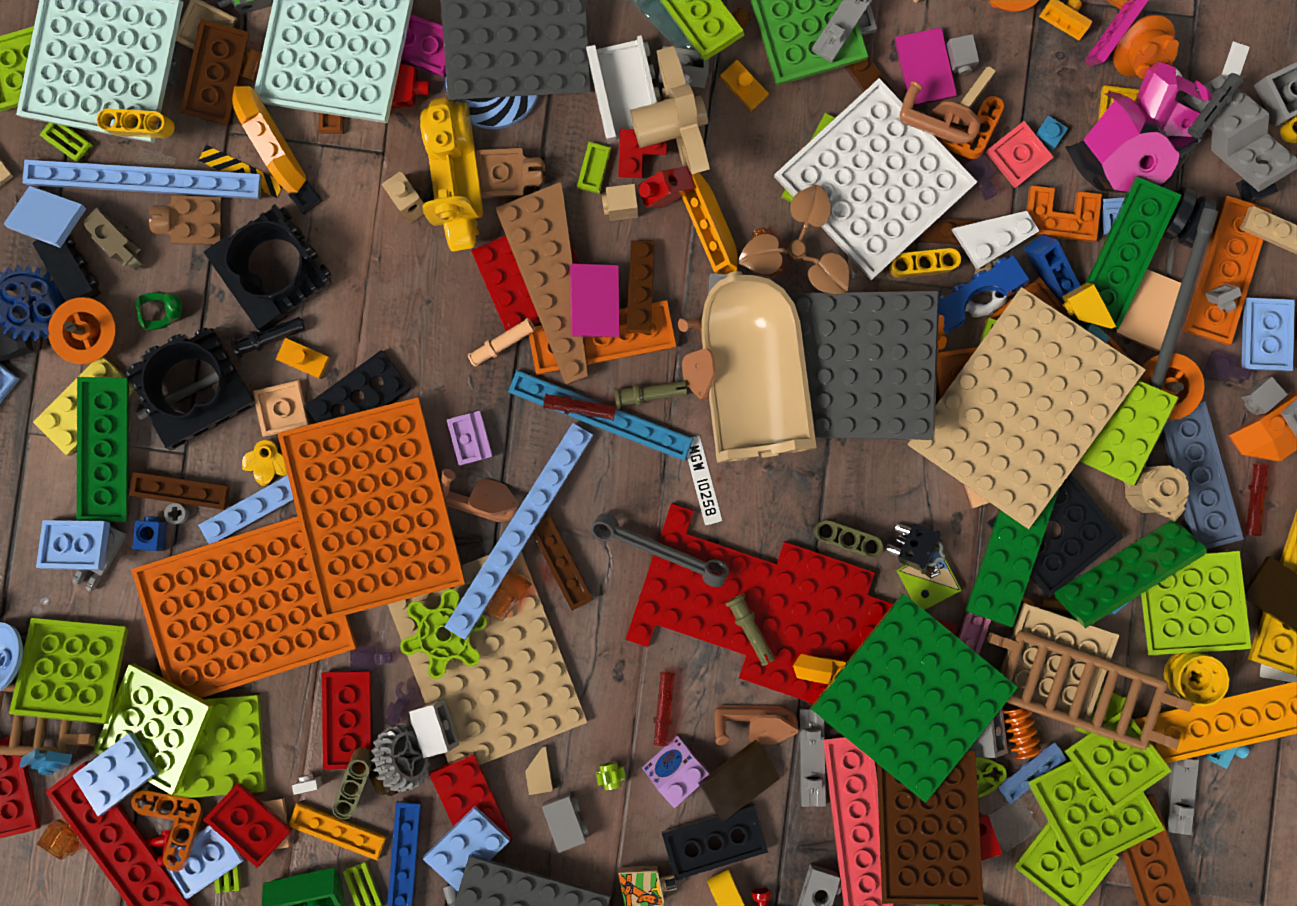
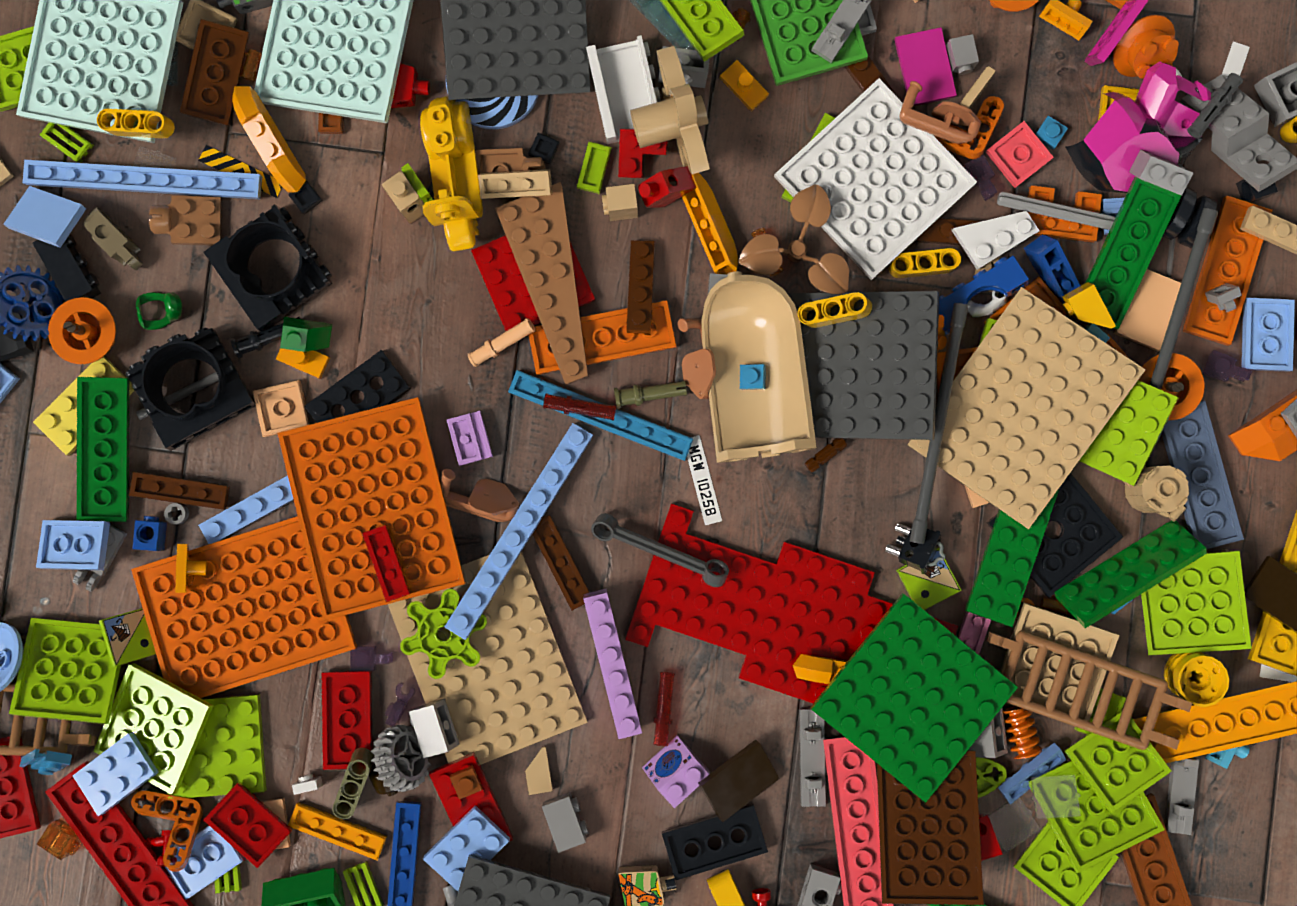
yellow plate [242,439,287,486] -> none
dark pink tile [401,14,446,77] -> none
clear orange piece [486,570,532,621] -> none
dark pink tile [570,264,619,338] -> none
lime gear [596,761,626,790] -> none
nougat piece [714,705,798,745] -> none
olive pin [725,593,776,666] -> none
olive beam [813,520,883,558] -> none
light grey brick [1241,377,1288,415] -> none
clear red pin [1245,464,1269,536] -> none
none -> tile [99,608,156,667]
none -> light orange tile [175,543,207,593]
none -> green slope [280,317,333,352]
none -> red plate [362,525,411,602]
none -> lime tile [401,163,433,204]
none -> dark orange plate [450,765,482,799]
none -> tan plate [478,169,552,199]
none -> black tile [528,132,560,165]
none -> lavender brick [583,588,642,739]
none -> dark azure plate [740,364,766,390]
none -> yellow beam [798,292,872,328]
none -> reddish brown axle [805,438,847,473]
none -> dark grey piece [910,303,968,544]
none -> light grey axle [997,191,1115,230]
none -> clear piece [1031,775,1081,819]
none -> light grey brick [1129,149,1193,195]

